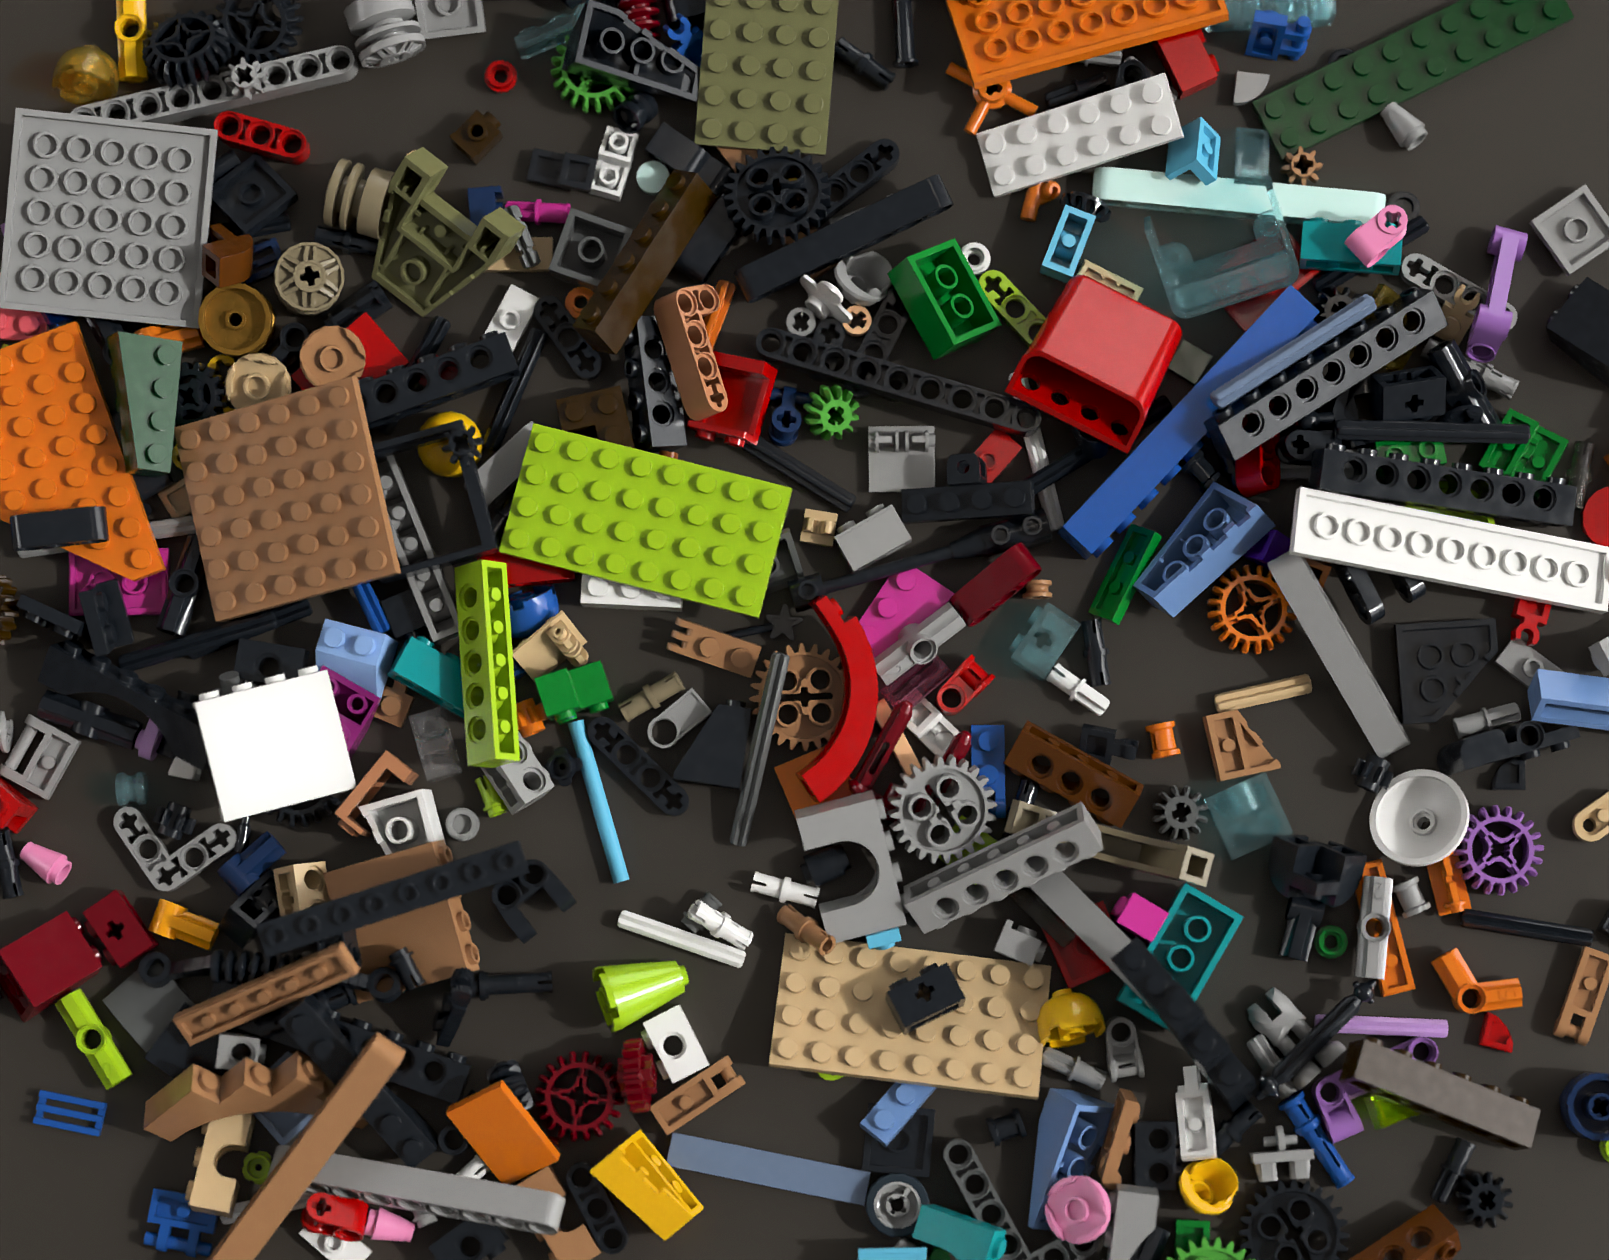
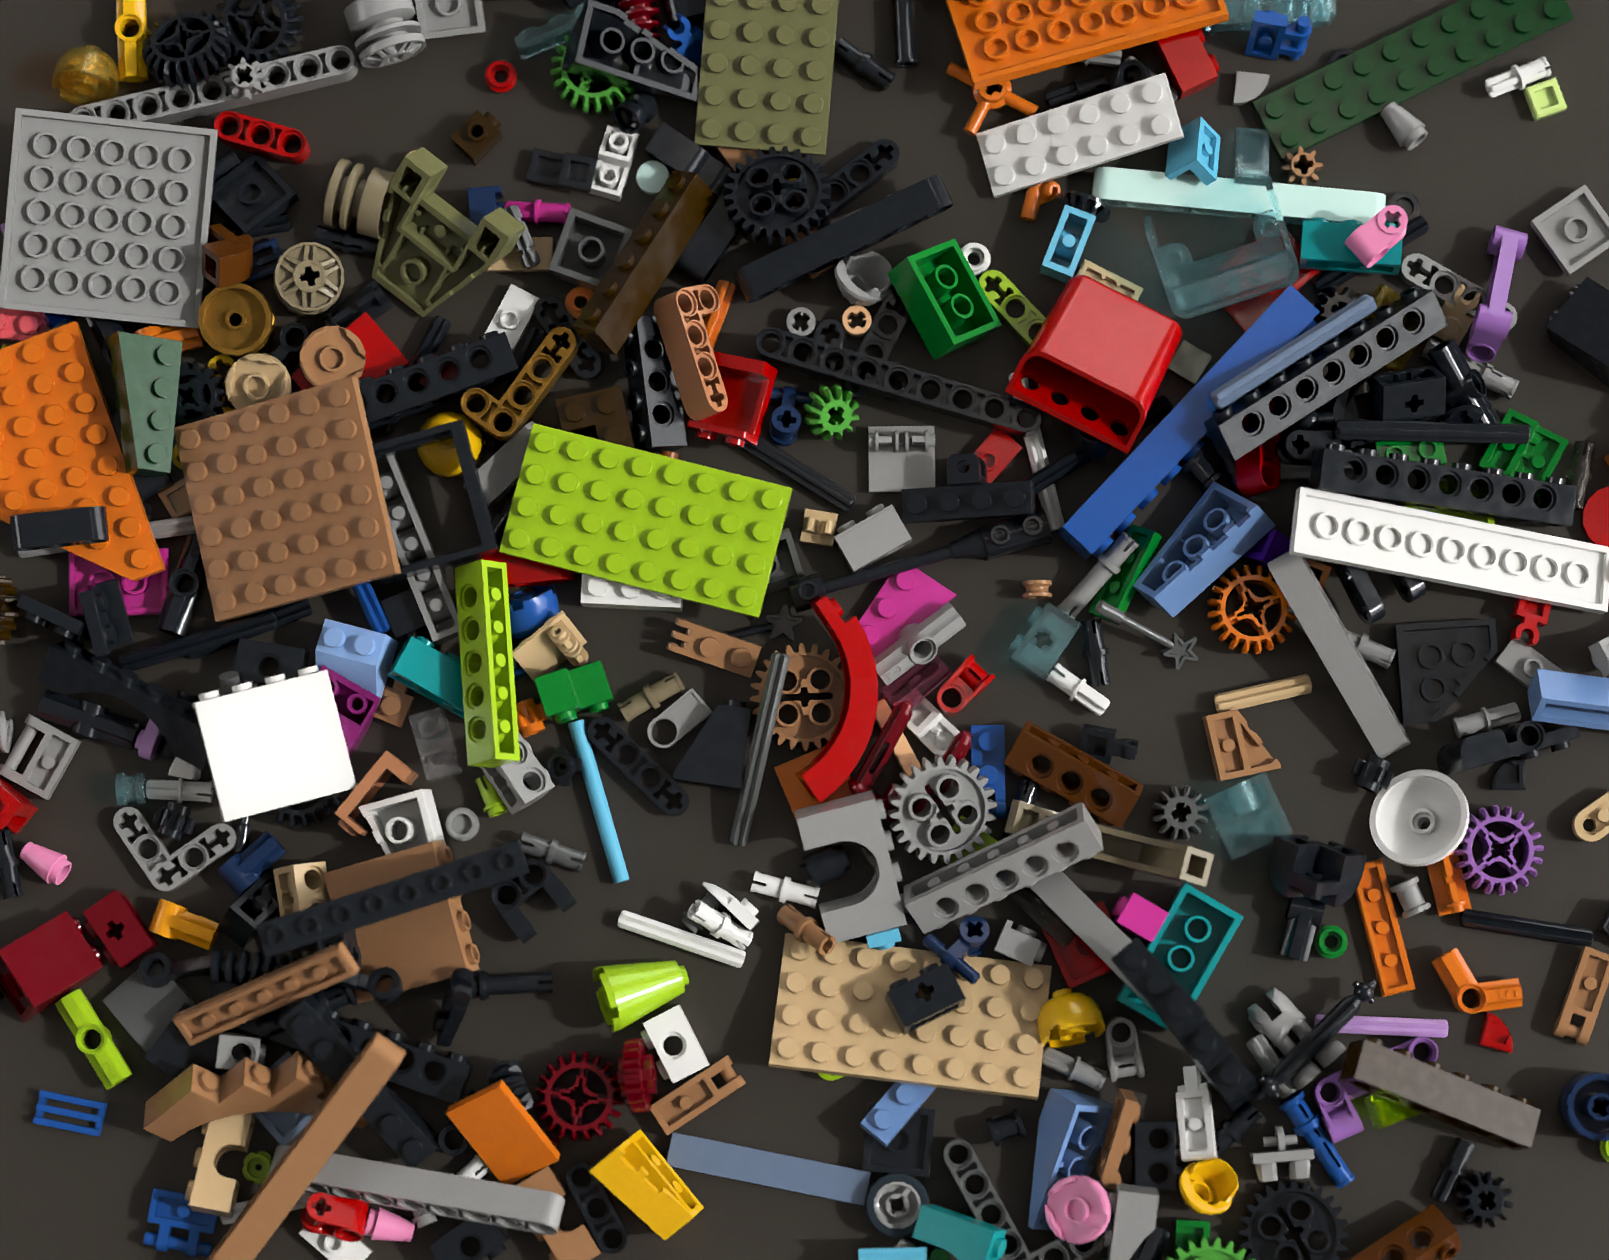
black pin [388,947,426,992] -> none
black gear [441,424,484,467] -> none
white plate [800,275,853,323] -> none
dark red beam [949,542,1042,628] -> none
orange bush [1145,721,1181,760] -> none
light grey piece [1354,876,1393,980] -> none
none -> white axle [146,778,214,804]
none -> pearl gold beam [461,327,578,441]
none -> dark grey pin [521,831,587,873]
none -> white plate [702,882,759,931]
none -> dark blue piece [923,916,990,984]
none -> light grey pin [1057,532,1139,621]
none -> dark grey piece [1095,600,1199,670]
none -> light grey pin [1346,629,1396,670]
none -> white axle [1485,56,1551,97]
none -> yellowish green tile [1523,77,1567,121]

